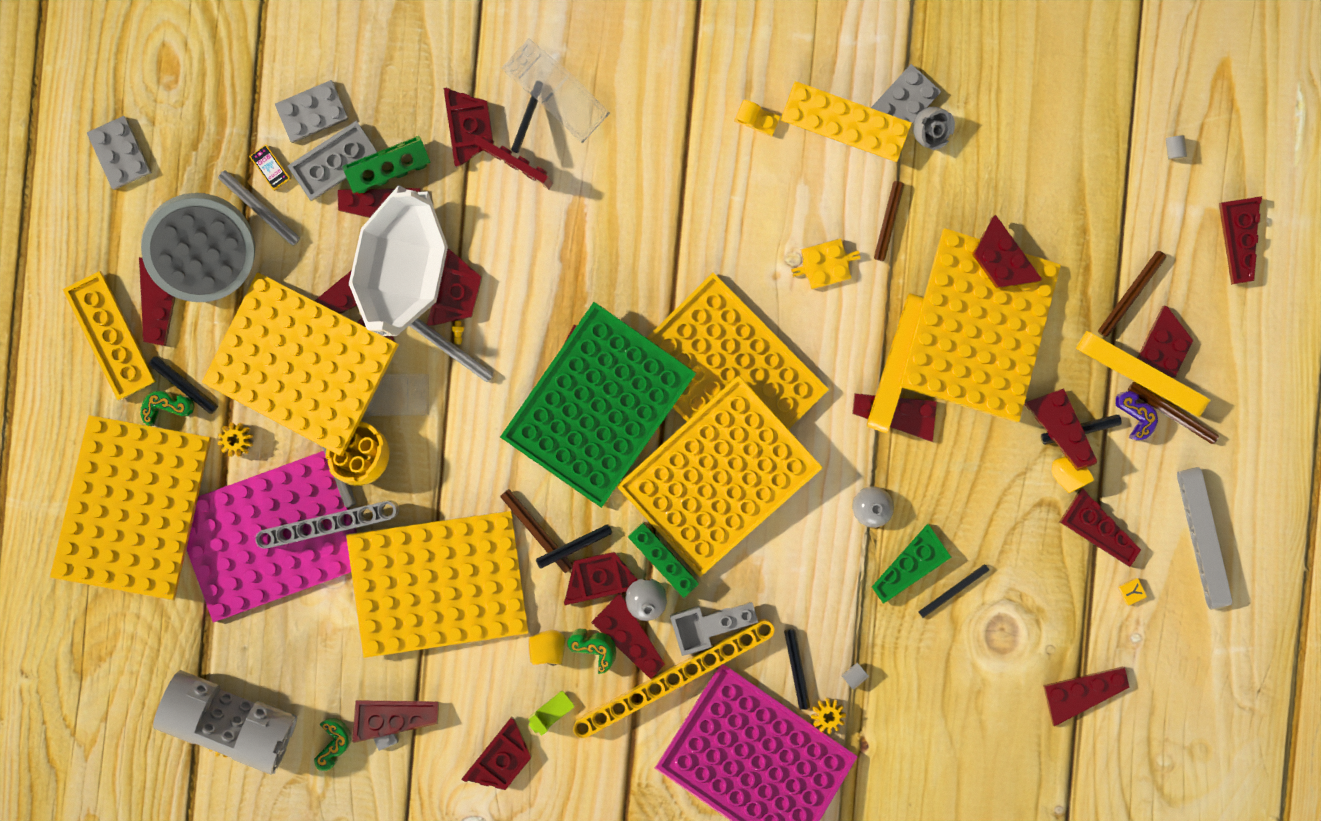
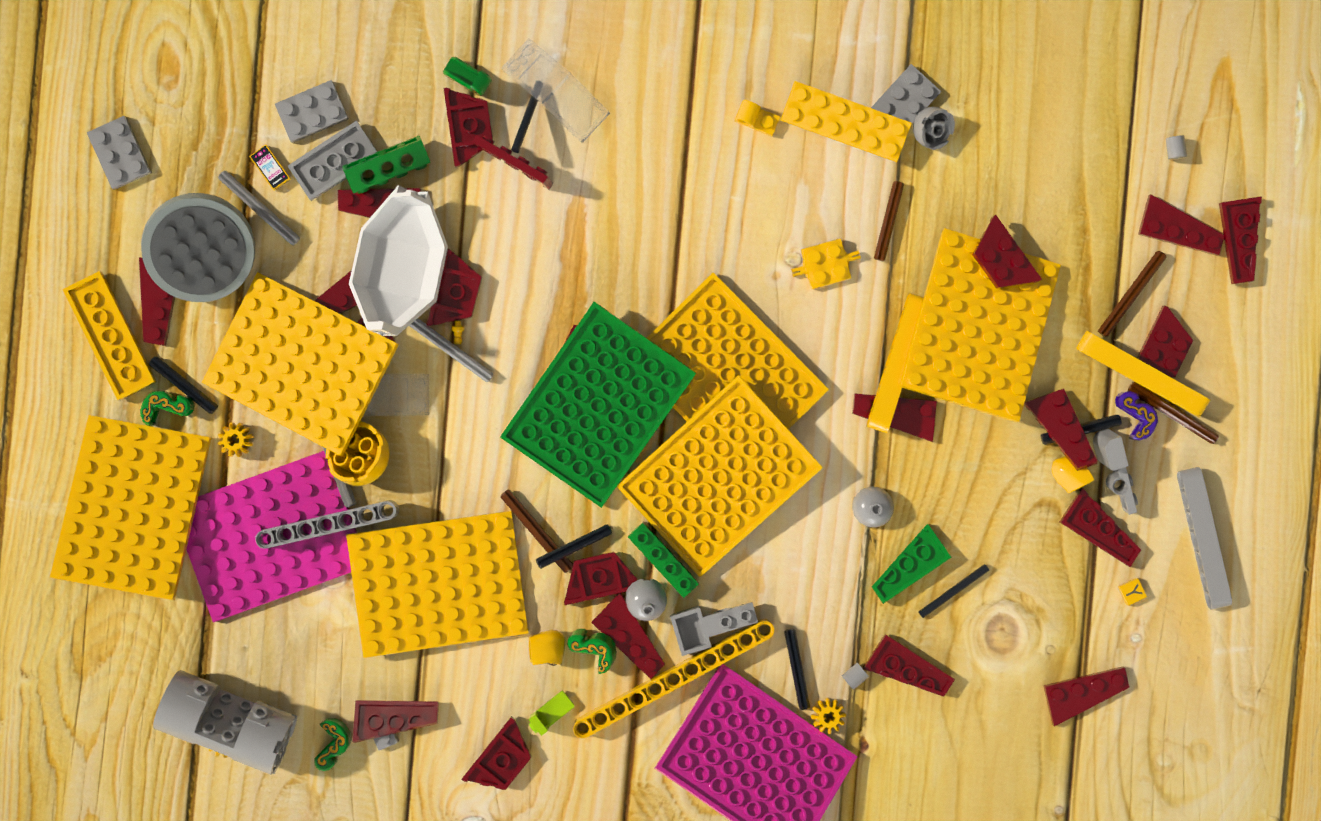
none -> green animal [443,57,492,96]
none -> dark red wing [863,634,955,697]
none -> light grey plate [1093,429,1138,515]
none -> dark red wing [1138,194,1225,256]

